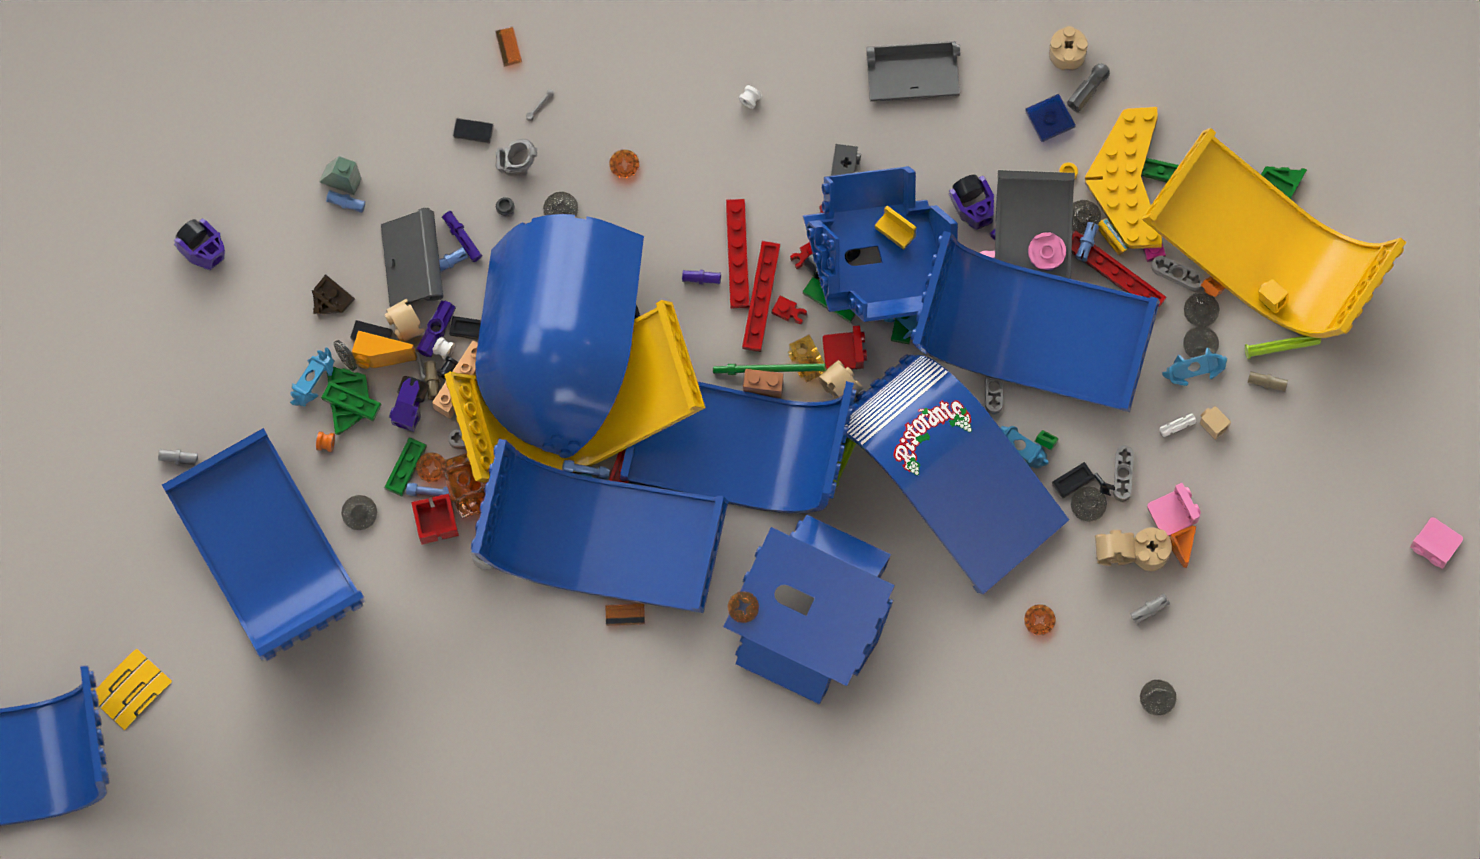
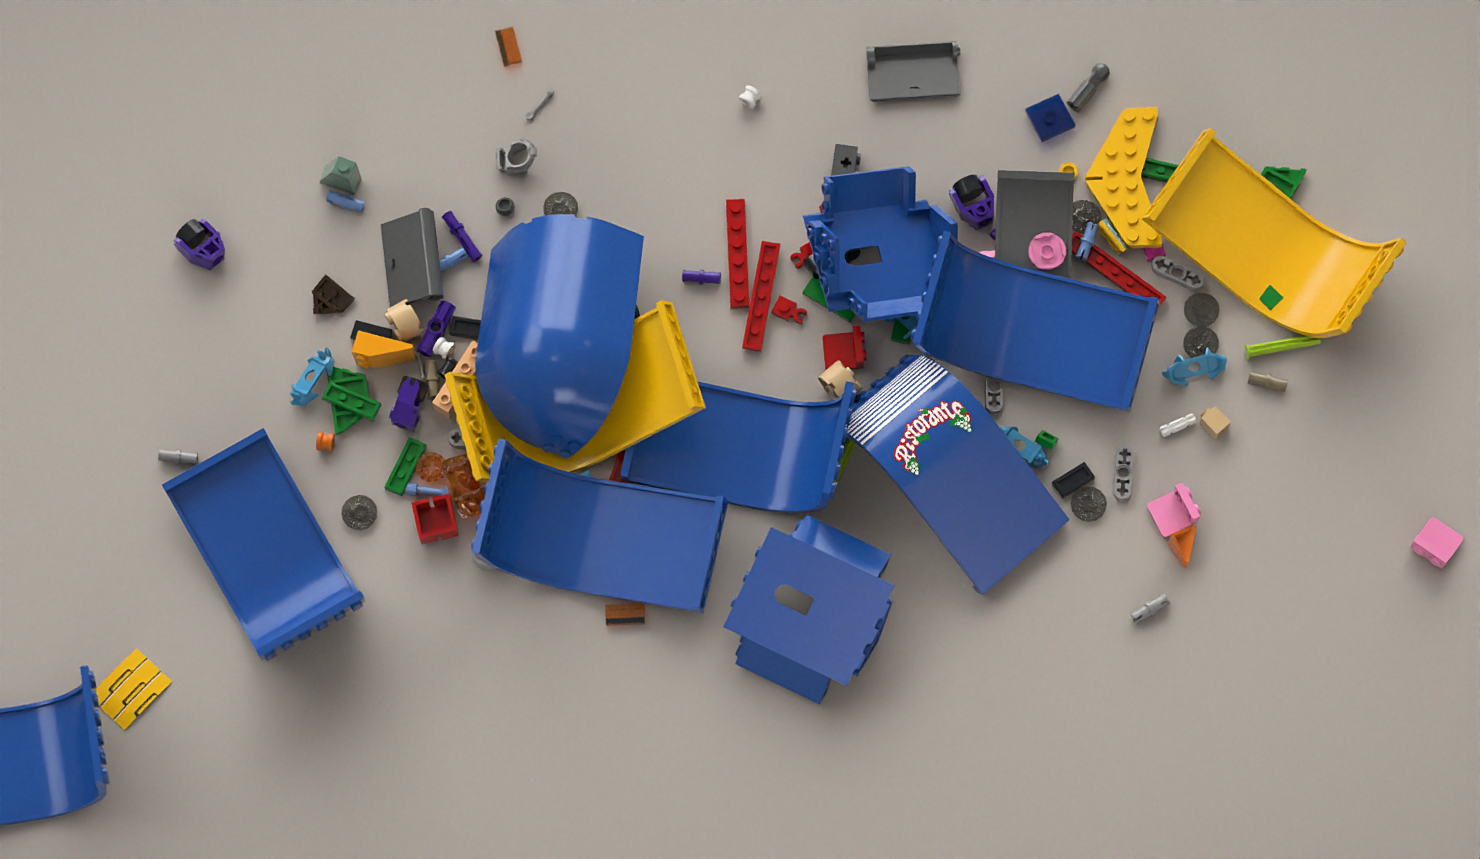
clear smoke wheel [334,340,357,371] -> none
black tile [453,118,494,143] -> none
medium blue bar [562,460,610,479] -> none
clear orange gear [609,149,639,179] -> none
green bar [713,363,826,375] -> none
clear orange gear [727,591,759,623] -> none
nougat brick [743,369,784,398] -> none
clear yellow brick [787,334,827,382] -> none
yellow panel [875,206,916,250] -> none
clear orange gear [1024,604,1056,635] -> none
tan brick [1049,26,1088,70] -> none
black hand [1094,473,1115,496] -> none
tan brick [1095,530,1135,566] -> none
tan brick [1134,528,1172,571] -> none
clear smoke wheel [1140,679,1177,716] -> none
orange plate [1200,276,1225,297] -> none
yellow brick [1258,279,1289,314] -> none

